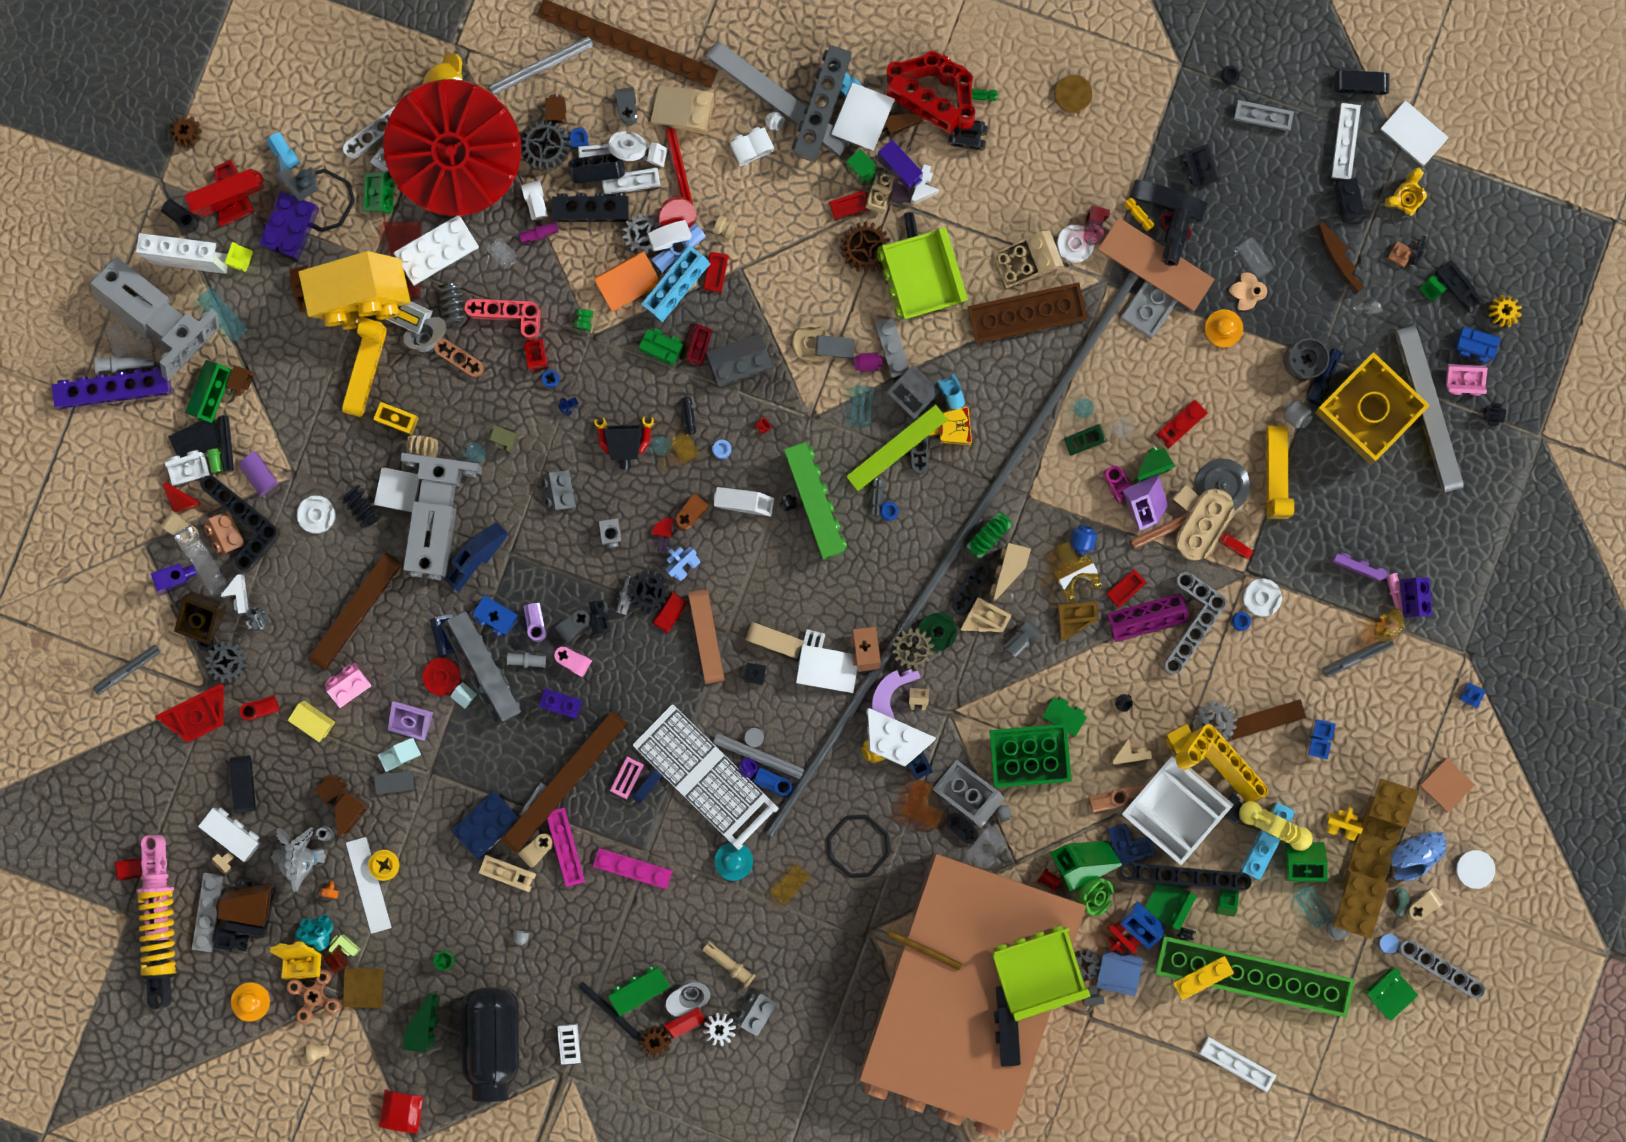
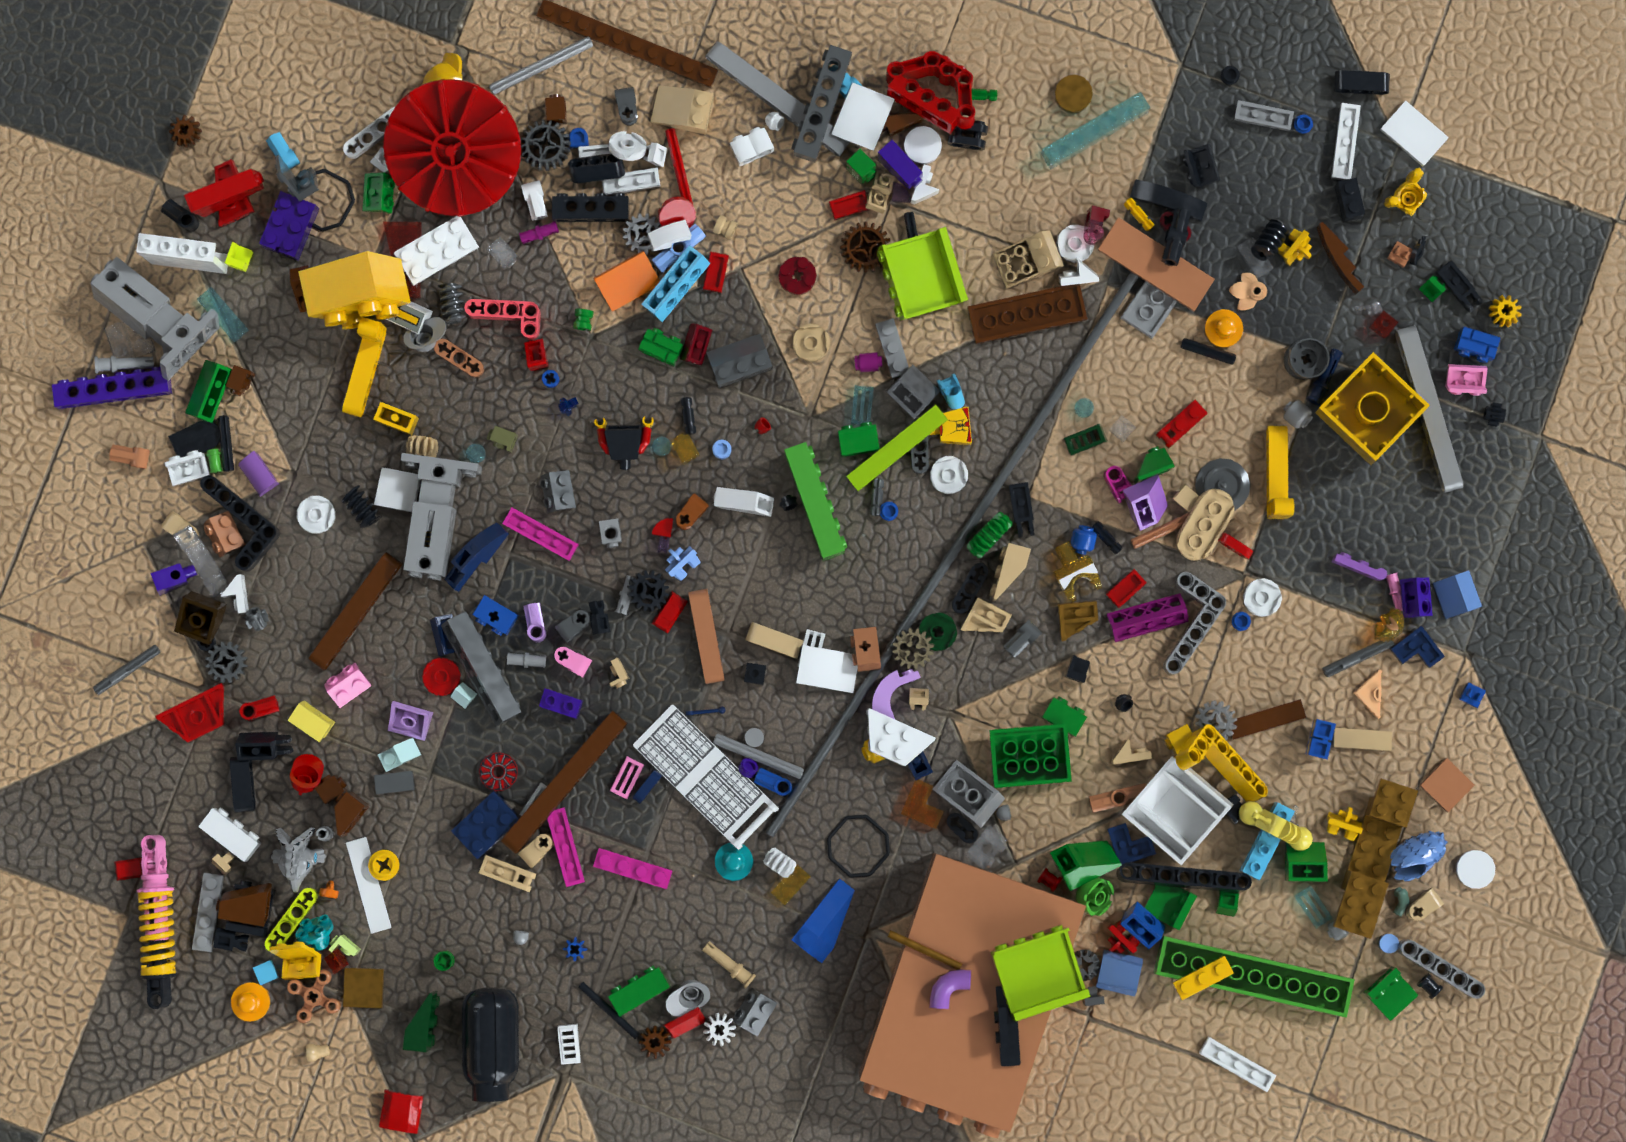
red slope [163,482,201,512] -> none
dark grey tile [815,335,855,359] -> none
black bush [1177,927,1196,941] -> none
none -> nougat piece [109,444,150,469]
none -> black hinge [235,732,293,761]
none -> medium azure tile [253,960,279,985]
none -> neon yellow beam [265,888,318,951]
none -> red piece [290,754,324,796]
none -> tile [479,753,518,791]
none -> dark pink plate [502,507,579,561]
none -> blue gear [563,937,588,961]
none -> tan bracket [609,658,630,689]
none -> dark blue hinge [685,706,726,715]
none -> white gear [763,848,796,878]
none -> dark red plate [779,257,817,296]
none -> blue wedge [791,878,855,963]
none -> green slope [838,422,879,457]
none -> white tile [904,126,942,164]
none -> medium lavender cylinder [929,969,971,1009]
none -> white tile [930,456,968,494]
none -> black hinge [1009,482,1035,538]
none -> clear light blue brick [1041,92,1150,170]
none -> white slope [1058,258,1099,286]
none -> black panel [1065,655,1090,683]
none -> black axle [1092,521,1123,554]
none -> black axle [1181,338,1236,365]
none -> black piece [1251,219,1289,261]
none -> yellow hips [1278,229,1312,266]
none -> blue plate [1294,114,1313,134]
none -> tan tile [1333,728,1392,751]
none -> light nougat tile [1353,669,1382,719]
none -> clear red plate [1369,310,1398,339]
none -> dark blue plate [1390,626,1445,668]
none -> black bush [1417,973,1443,999]
none -> medium blue slope [1432,570,1482,619]

